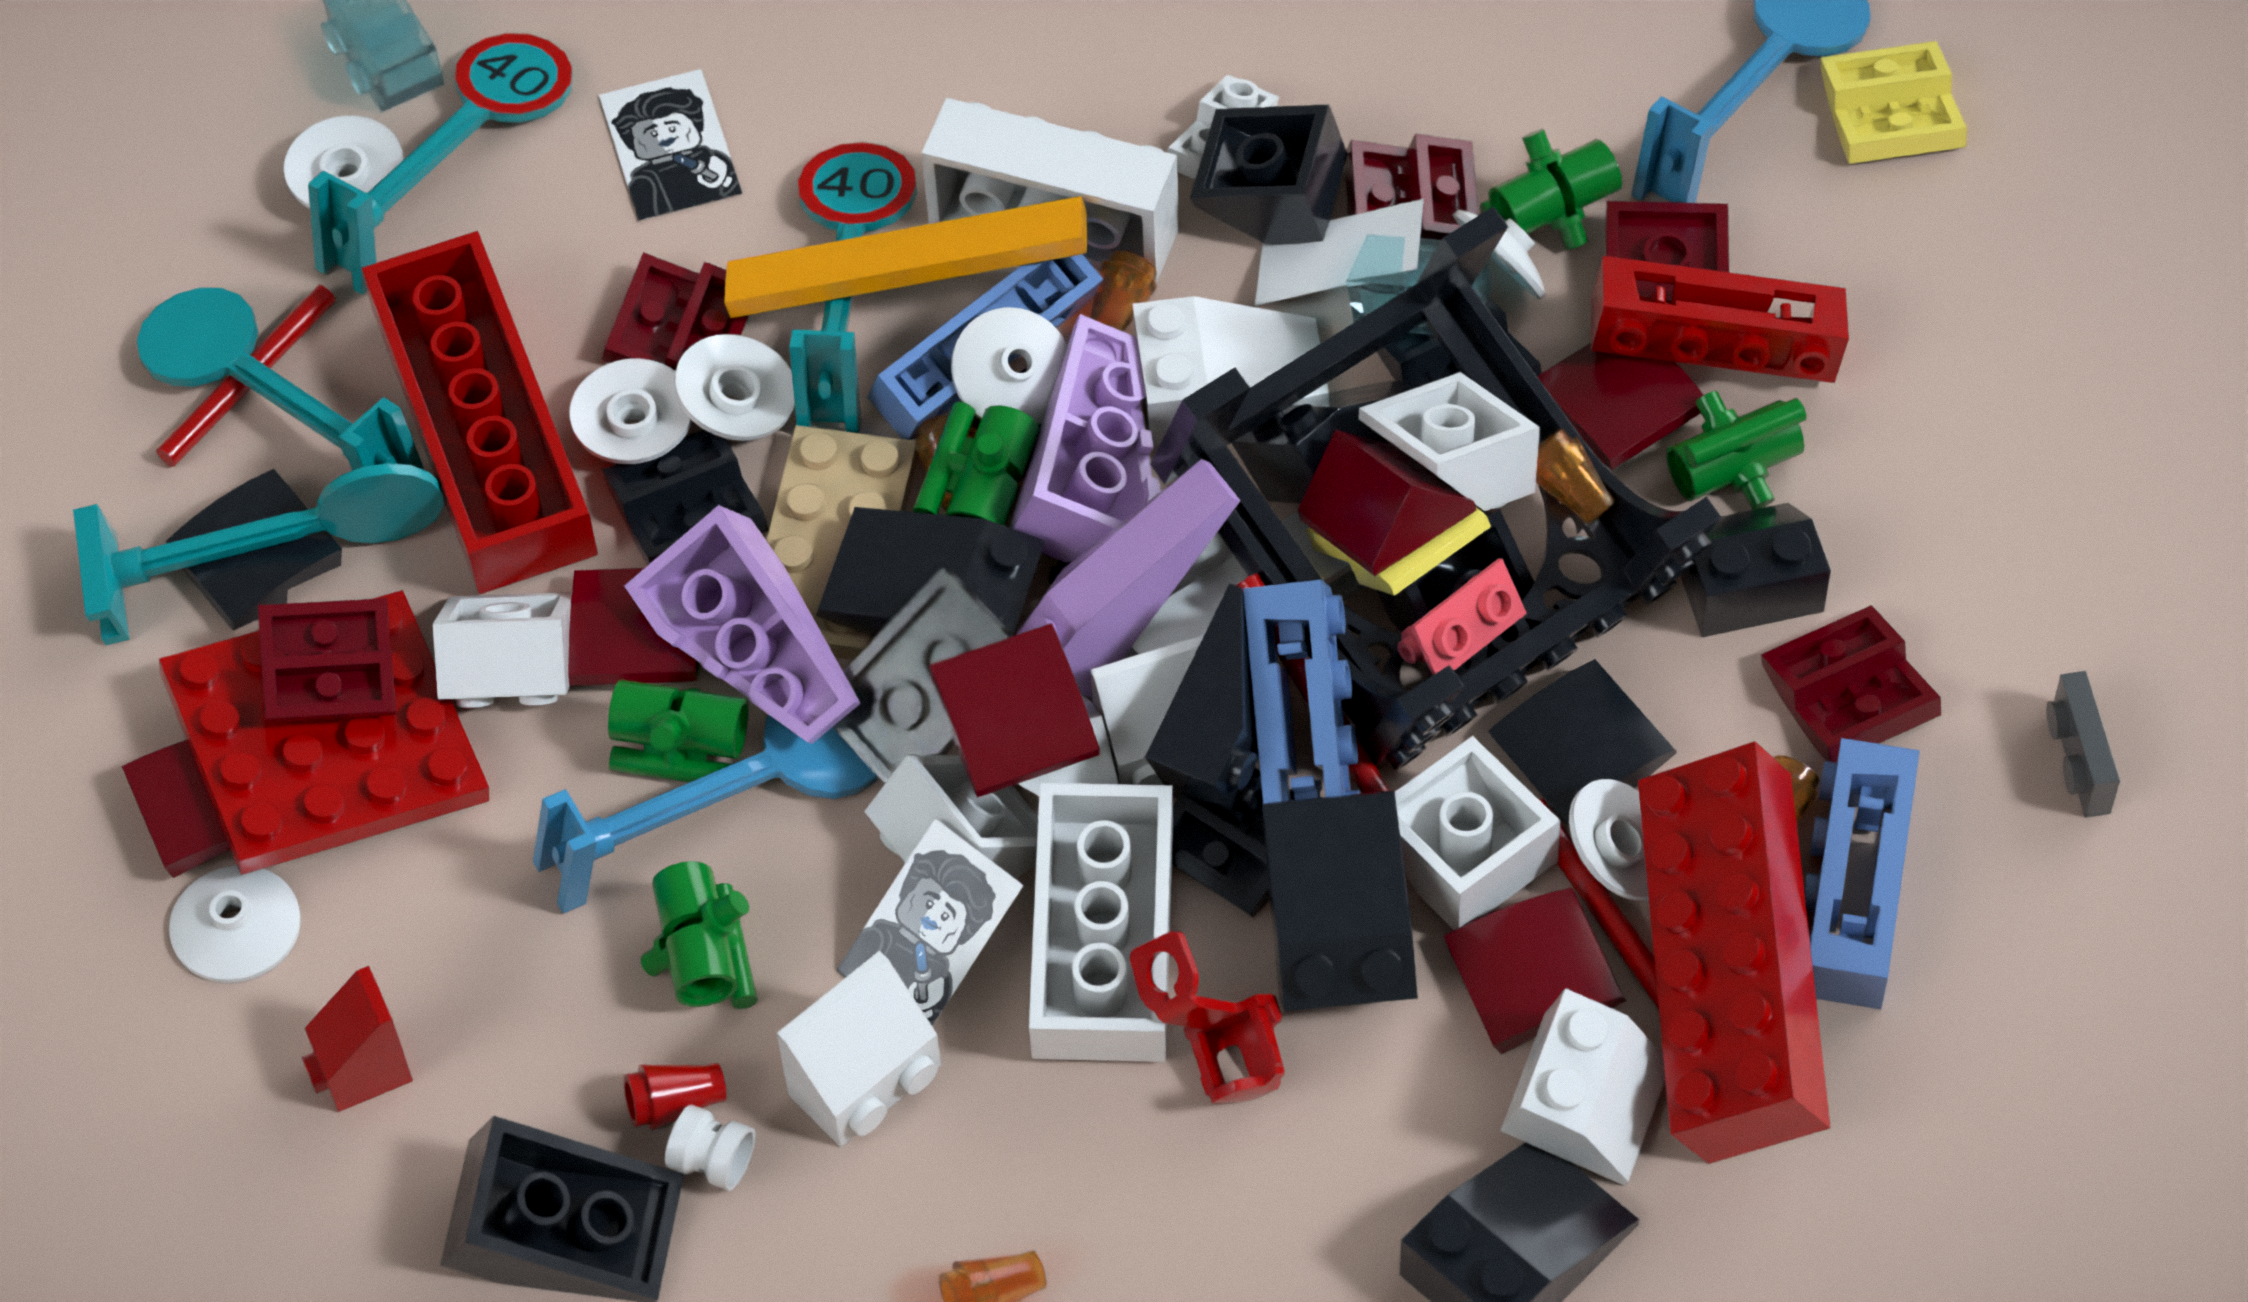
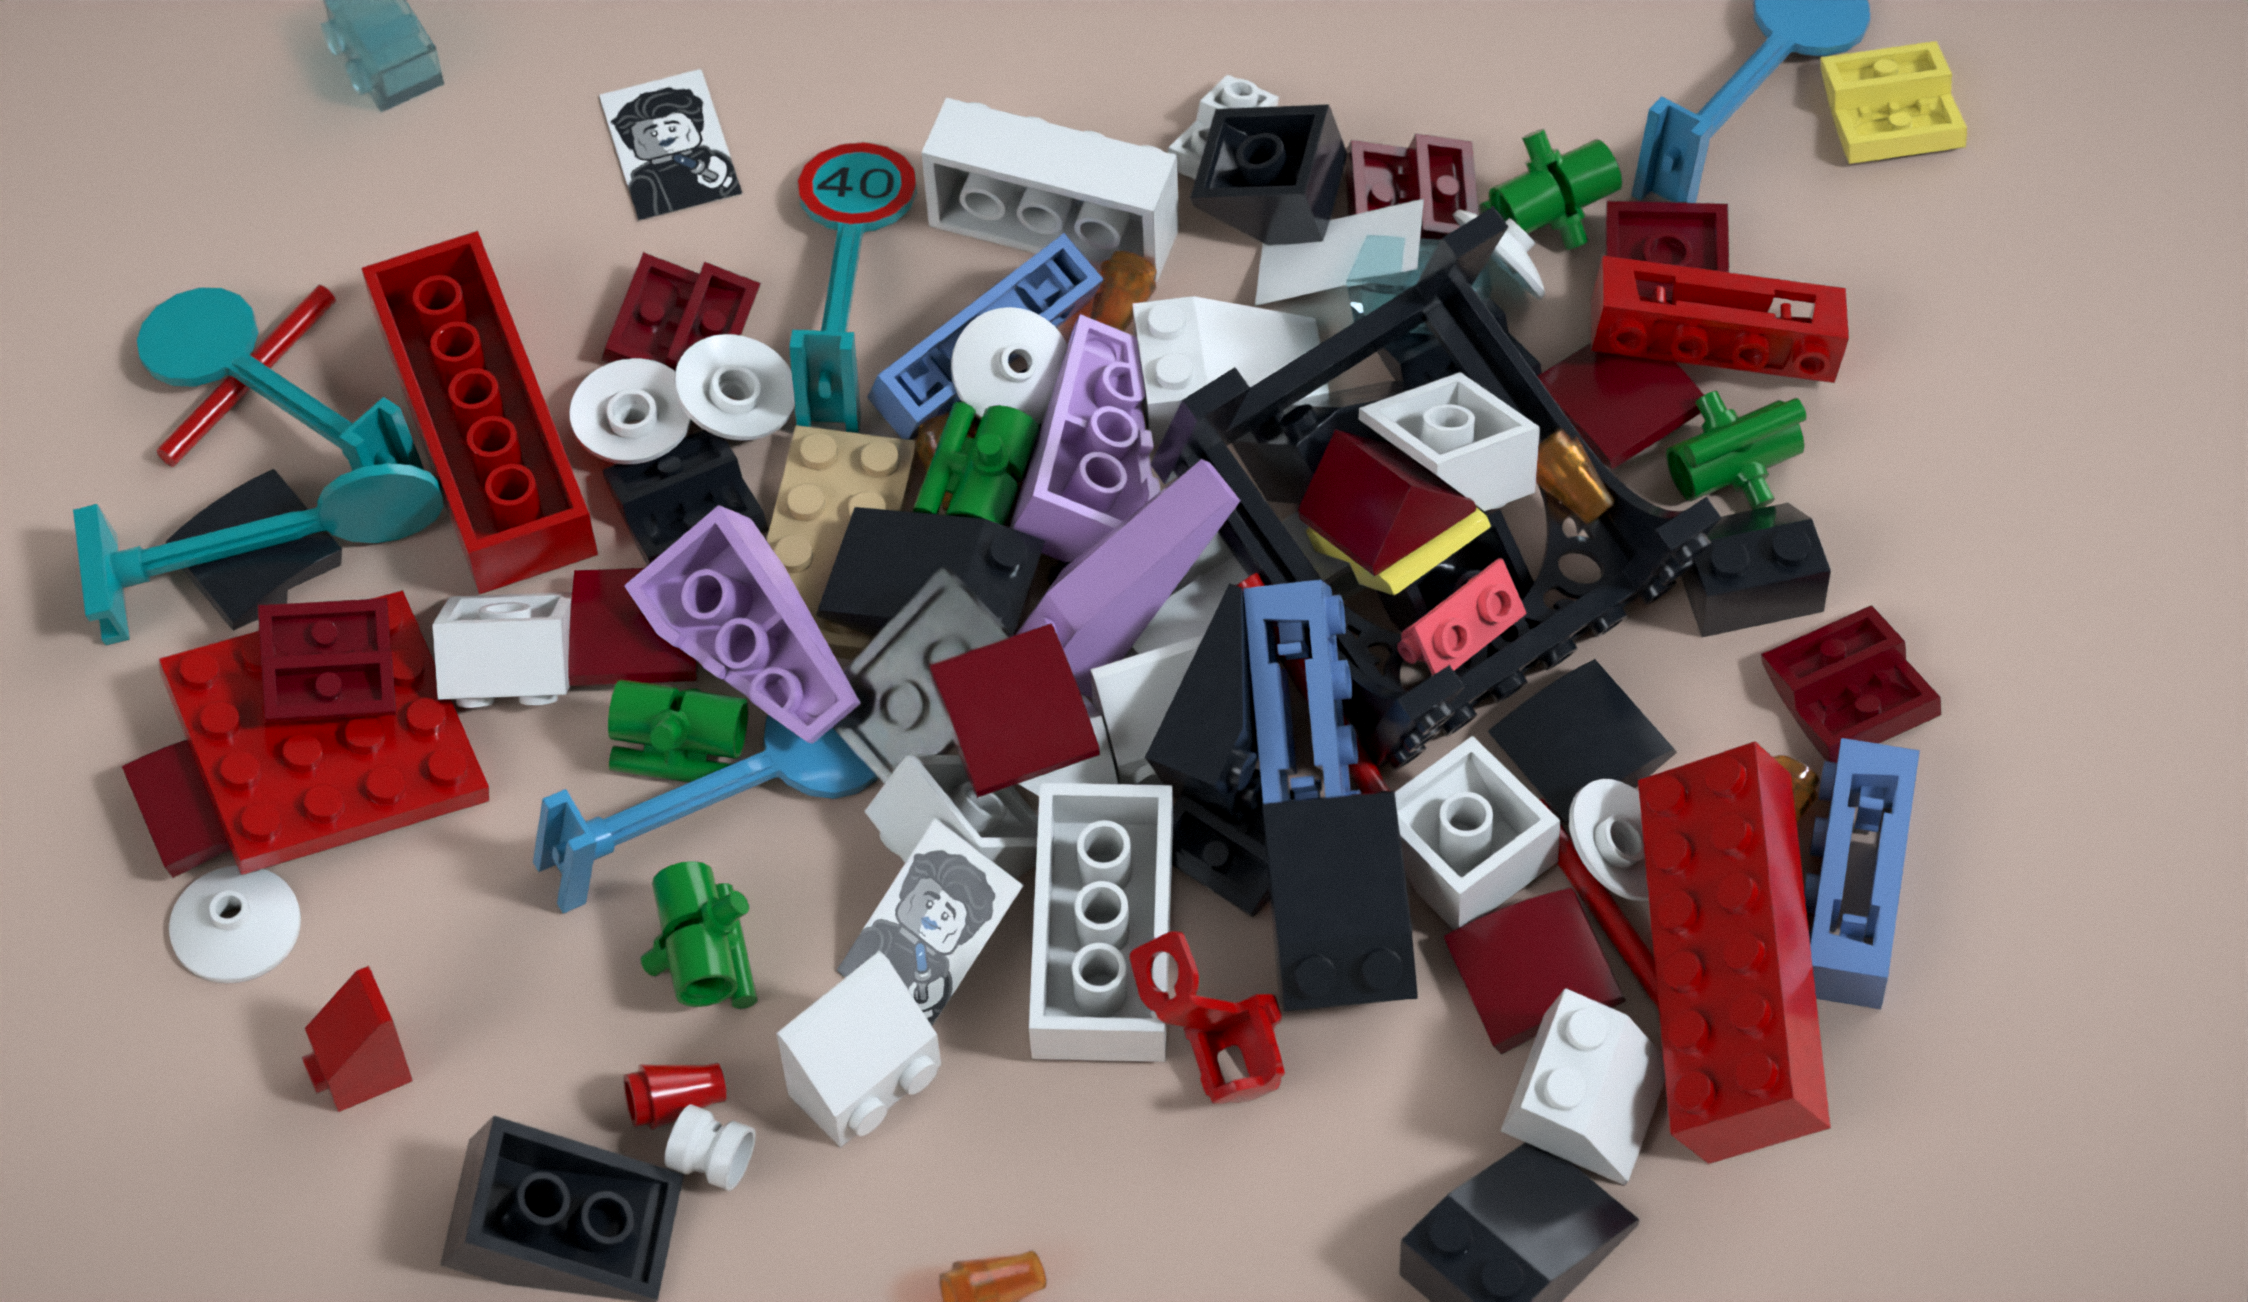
white dish [284,116,404,209] -> none
teal piece [308,33,573,295] -> none
light orange tile [724,196,1087,318] -> none
dark grey plate [2046,671,2120,818] -> none

